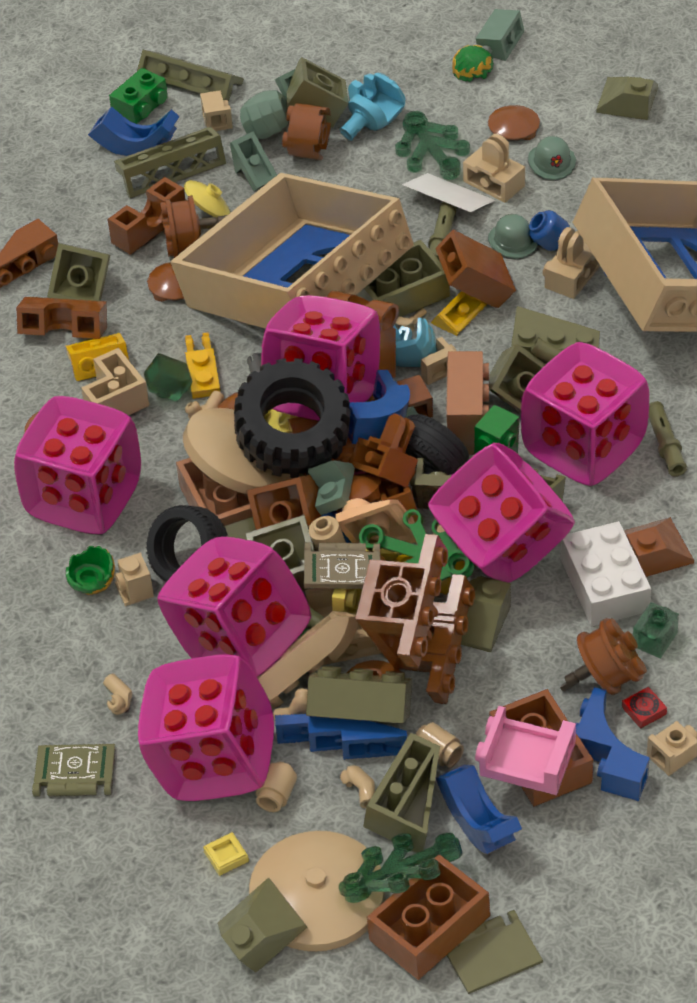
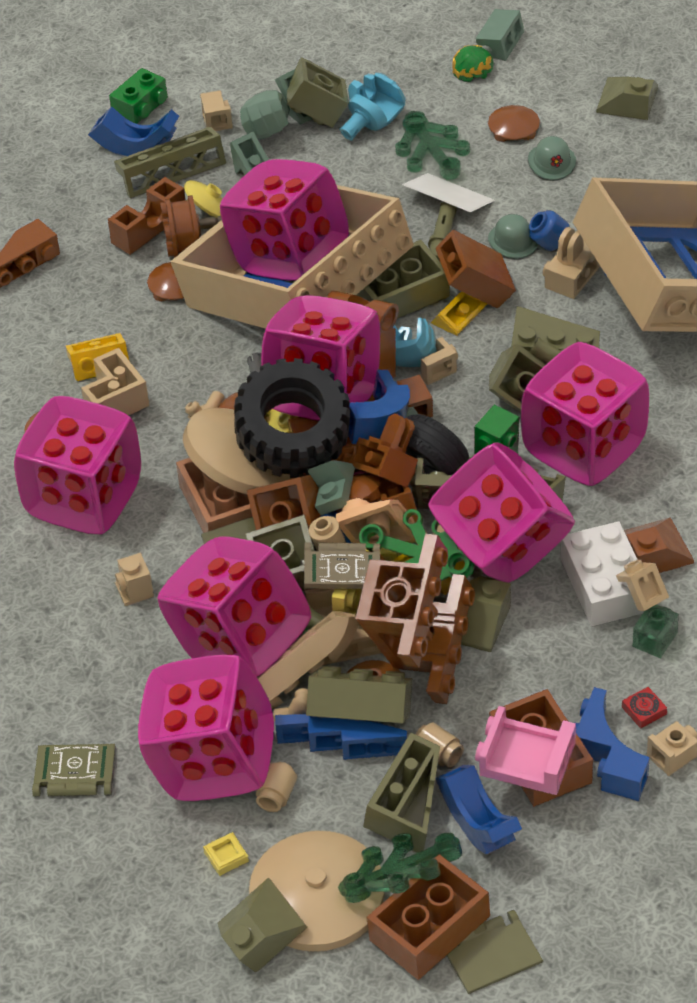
dark orange arch [16,297,107,339] -> none
olive slope [47,243,111,301] -> none
green hair [66,545,115,595] -> none
tan arm [103,673,133,714] -> none
olive fence [137,49,244,101] -> none
clear green brick [143,353,193,402] -> none
black tyre [146,505,228,582] -> none
yellow hinge [185,332,220,399] -> none
dark orange brick [282,103,331,160] -> none
tan arm [340,765,375,808] -> none
tan hand [396,308,427,333] -> none
nougat brick [447,351,489,455] -> none
tan brick [463,134,525,203] -> none
dark orange wheel [560,618,647,695] -> none
olive pin [649,401,687,476] -> none
none -> dark pink piece [220,159,349,281]
none -> tan bracket [616,560,669,611]

